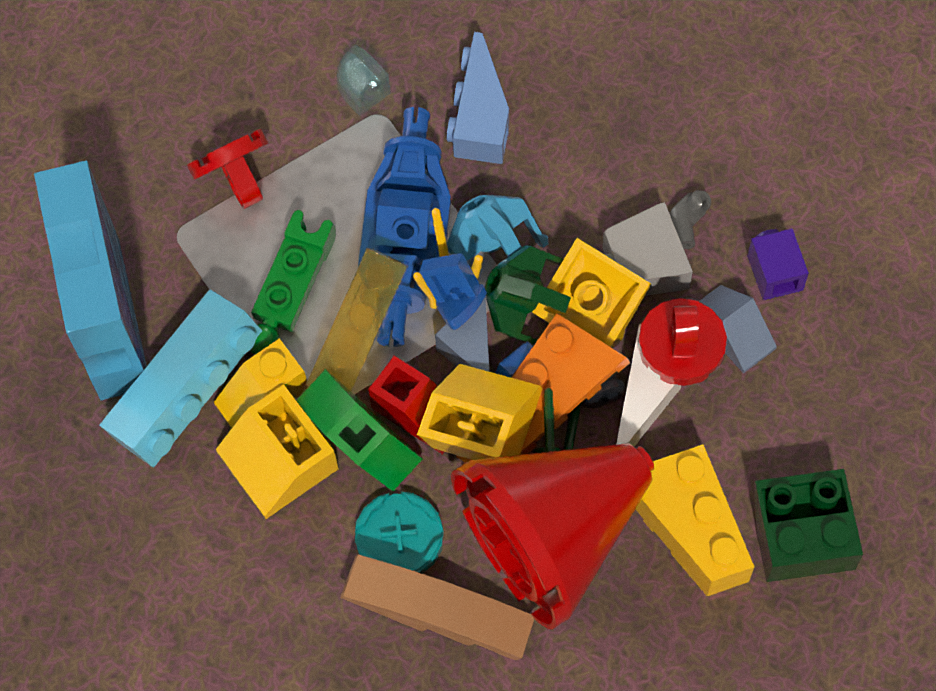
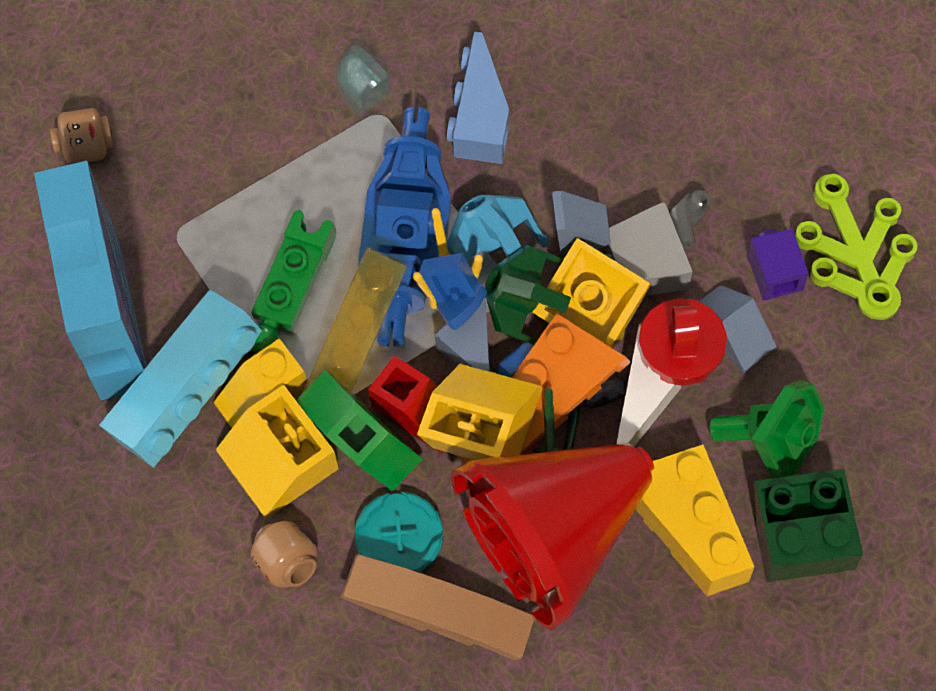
red tile [187,128,269,209] -> none
none -> medium nougat head [50,108,113,164]
none -> medium nougat head [250,521,318,588]
none -> sand blue slope [552,191,611,259]
none -> green piece [710,380,825,478]
none -> lime plant [795,174,918,320]

